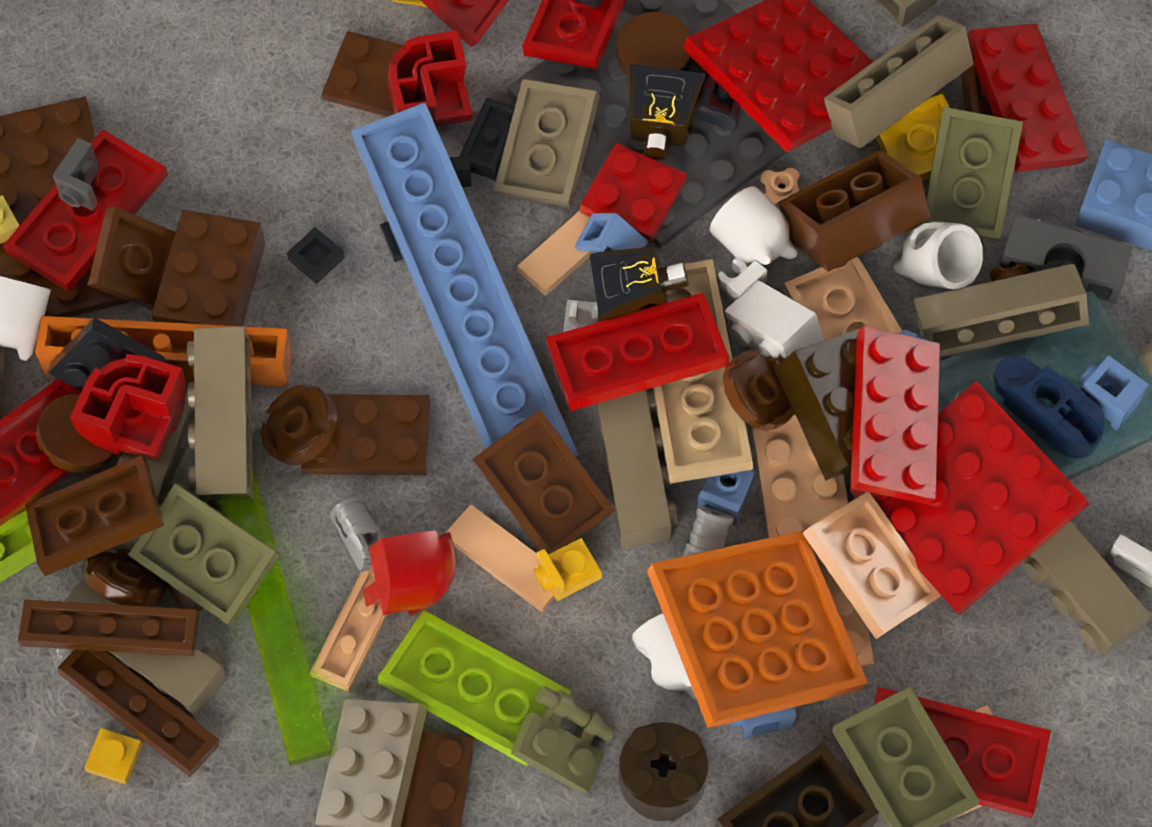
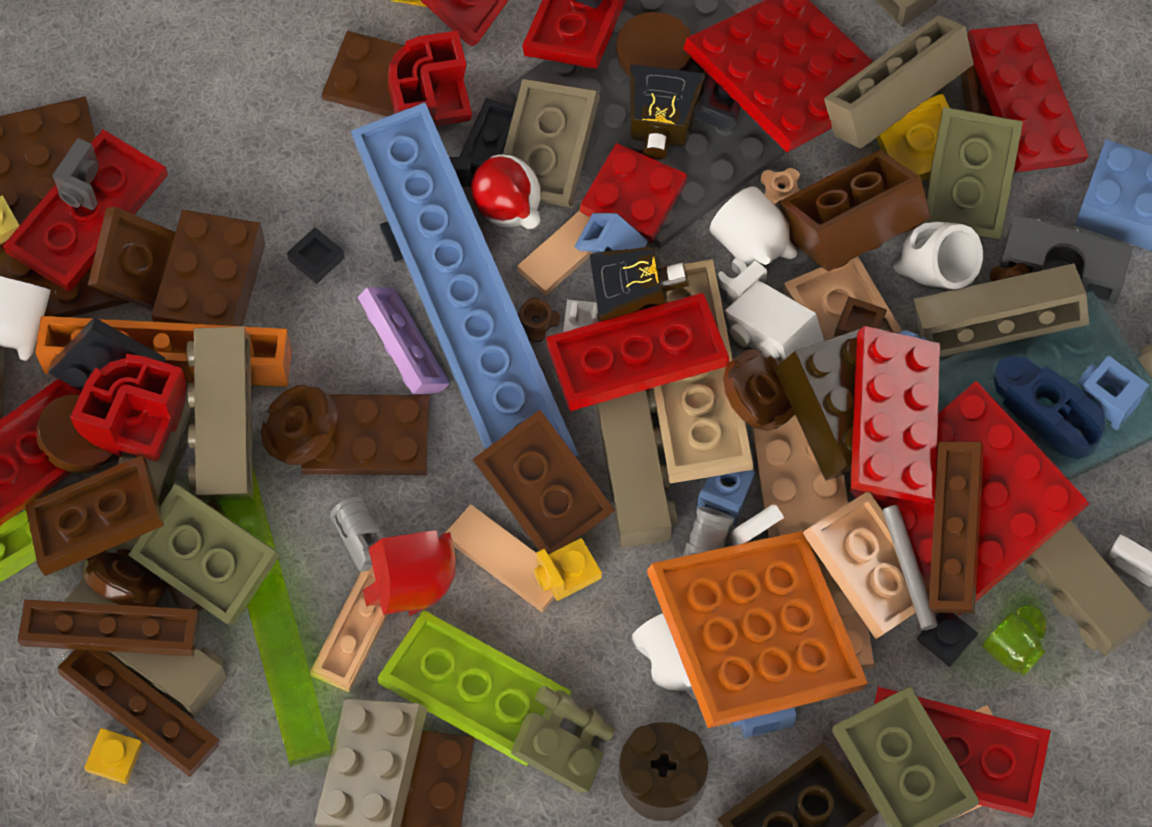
none -> lavender plate [357,287,450,394]
none -> red piece [471,154,541,229]
none -> reddish brown plate [517,297,560,342]
none -> white tile [726,504,784,547]
none -> reddish brown tile [834,296,887,337]
none -> light grey bar [883,505,938,630]
none -> black plate [917,613,978,667]
none -> reddish brown plate [929,442,984,614]
none -> clear neon green piece [981,605,1047,676]

